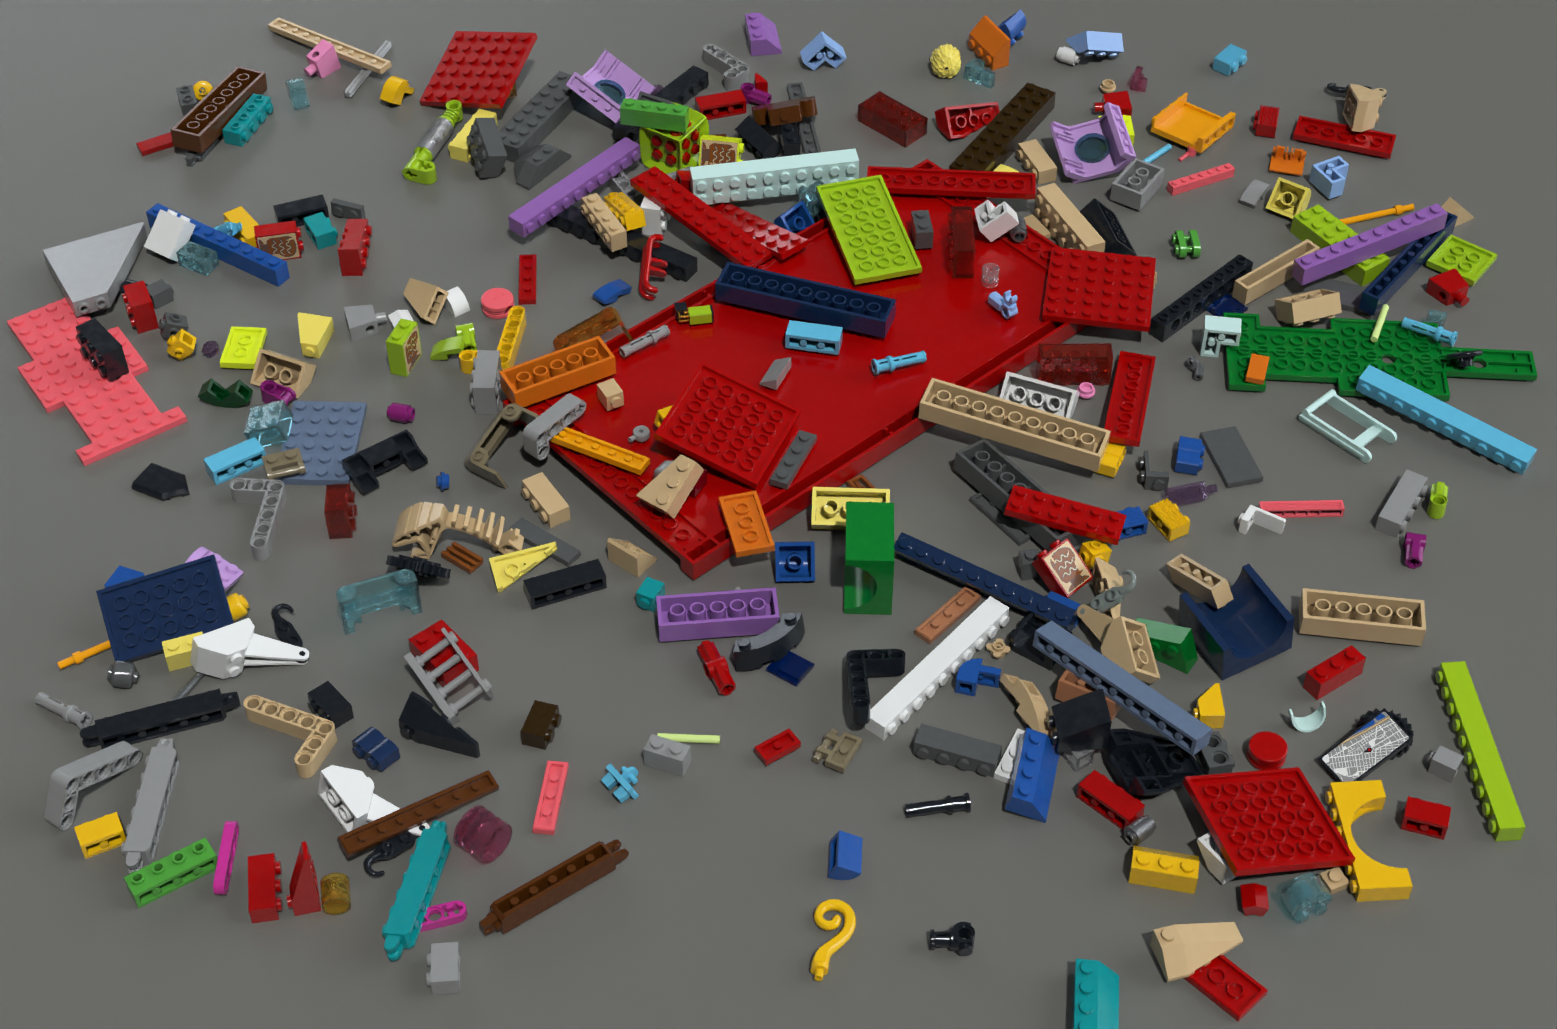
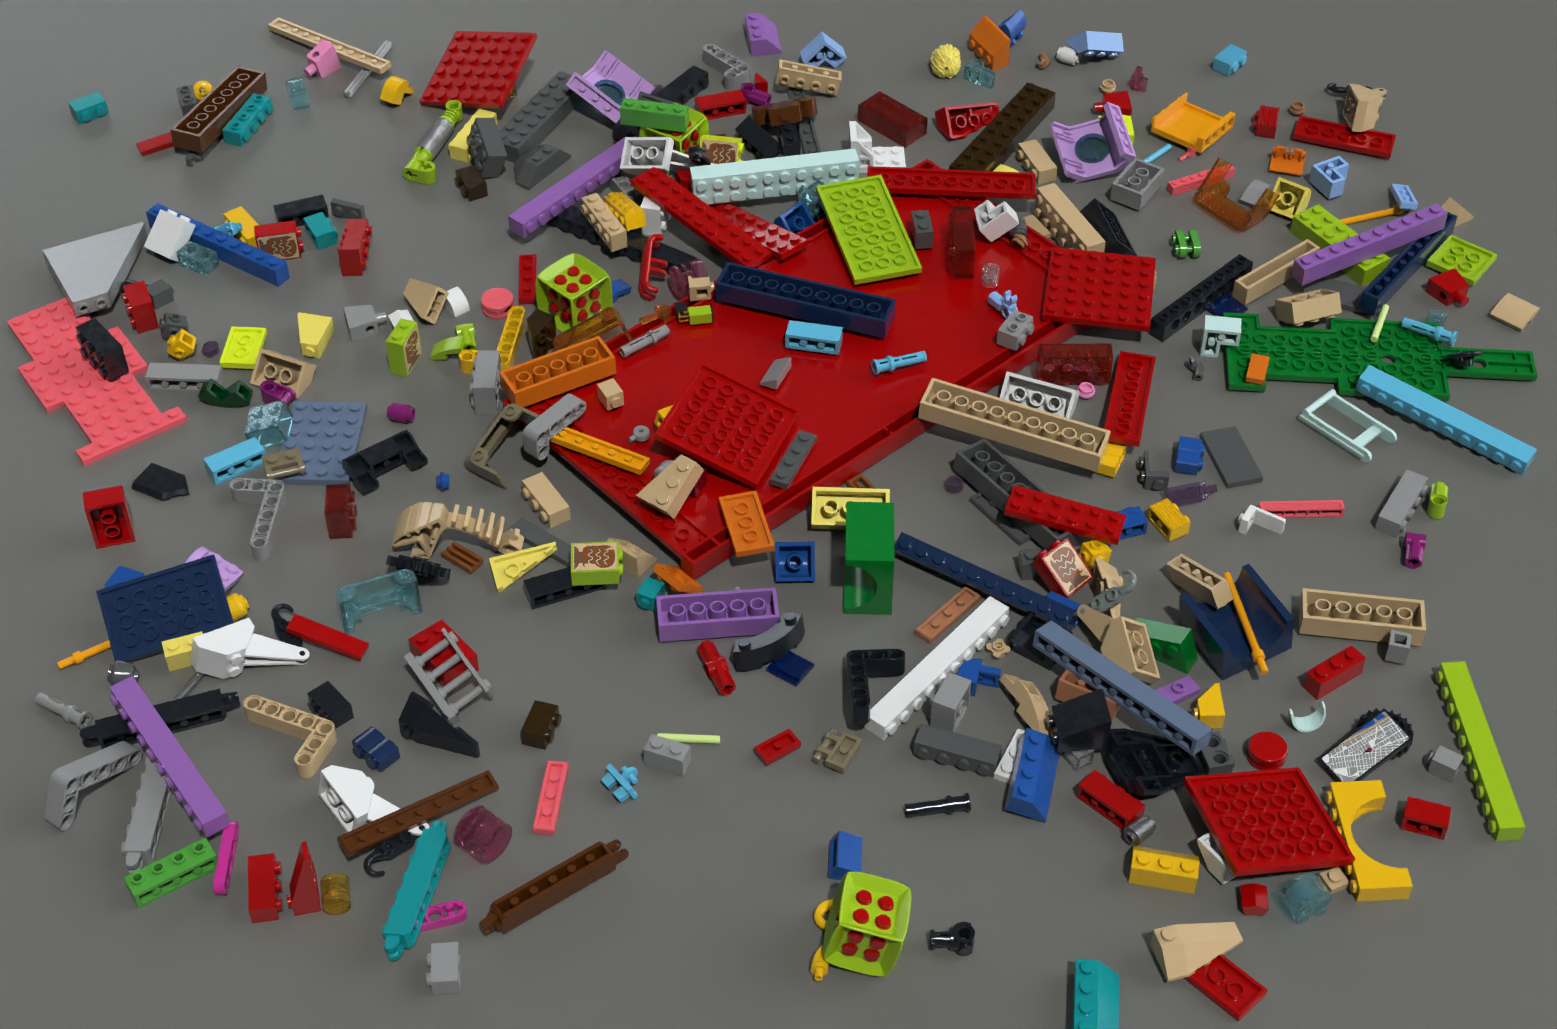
yellow brick [74,812,126,859] -> none
none -> teal brick [68,91,109,125]
none -> red brick [83,485,136,549]
none -> medium lavender brick [109,676,230,838]
none -> light grey brick [145,363,225,392]
none -> red tile [286,614,369,661]
none -> dark brown brick [454,165,488,202]
none -> dark brown slope [527,309,557,359]
none -> lime piece [535,253,613,338]
none -> brick [571,541,623,586]
none -> white slope [620,137,713,176]
none -> clear orange bar [639,305,672,325]
none -> orange plate [652,564,704,594]
none -> clear pink wheel [669,259,708,301]
none -> tan brick [688,276,714,301]
none -> tan brick [775,59,842,96]
none -> lime piece [823,872,911,977]
none -> white bracket [848,121,906,173]
none -> light grey brick [928,672,972,733]
none -> clear purple plate [945,475,964,493]
none -> light grey brick [997,310,1034,351]
none -> medium nougat plate [1011,234,1028,250]
none -> medium nougat arm [1037,52,1051,69]
none -> medium lavender plate [1155,675,1201,704]
none -> clear orange windscreen [1194,158,1280,232]
none -> light orange bar [1223,572,1269,675]
none -> medium nougat plate [1289,101,1305,116]
none -> light grey brick [1385,630,1412,665]
none -> light blue plate [1390,184,1418,211]
none -> tan slope [1490,293,1540,332]

